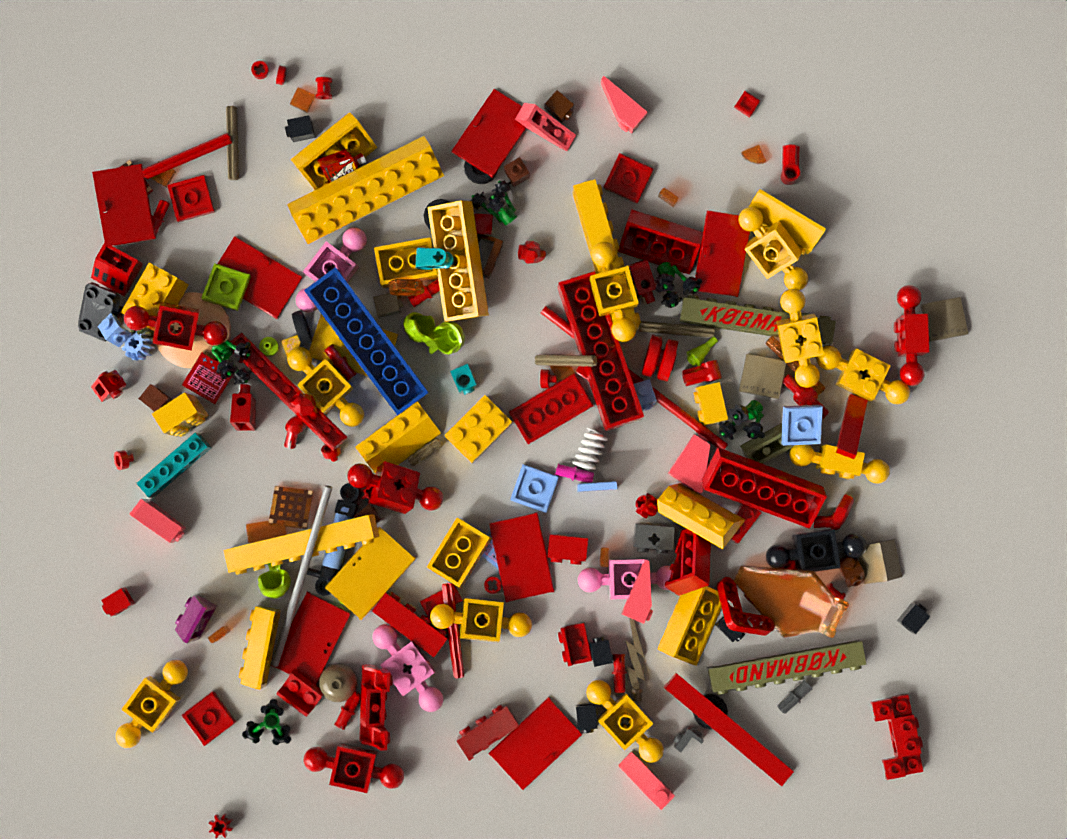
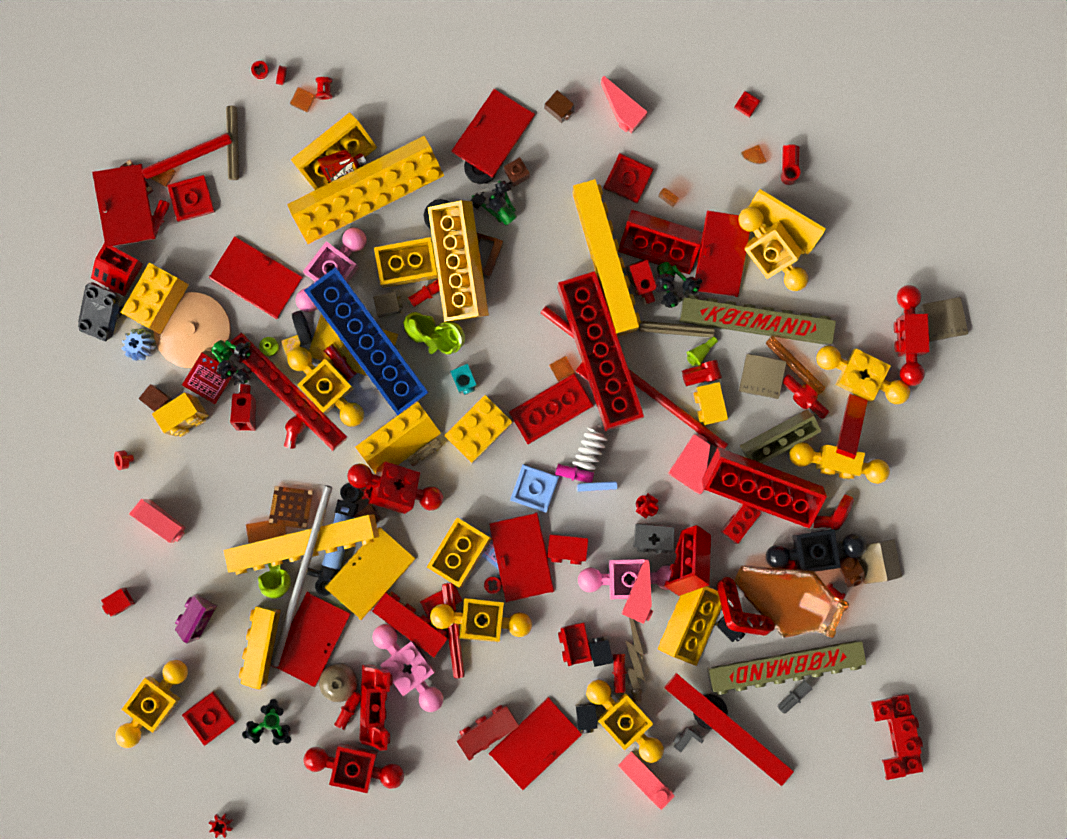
red brick [91,369,127,402] -> none
light blue bracket [98,313,131,347] -> none
red brick [124,302,227,351] -> none
teal brick [136,433,212,498] -> none
lime tile [201,263,251,311] -> none
clear orange tile [208,625,230,643] -> none
red bracket [276,669,323,717] -> none
black brick [285,115,315,142] -> none
red rock [290,391,317,416] -> none
red tile [321,444,342,462] -> none
clear orange beam [388,279,425,296] -> none
teal piece [415,248,454,270] -> none
red slope [474,213,493,234] -> none
coral slope [515,103,576,151] -> none
red rock [518,241,546,264] -> none
dark tan axle [535,355,597,367] -> none
red tile [540,369,557,388] -> none
yellow brick [590,242,639,342] -> none
clear orange tile [600,547,609,567] -> none
light blue bracket [633,379,657,411] -> none
red wheel [641,334,679,382] -> none
yellow slope [657,483,745,549] -> none
black plant [719,400,765,440] -> none
yellow brick [776,289,824,388] -> none
light blue tile [781,405,823,446] -> none
black brick [897,603,931,634] -> none

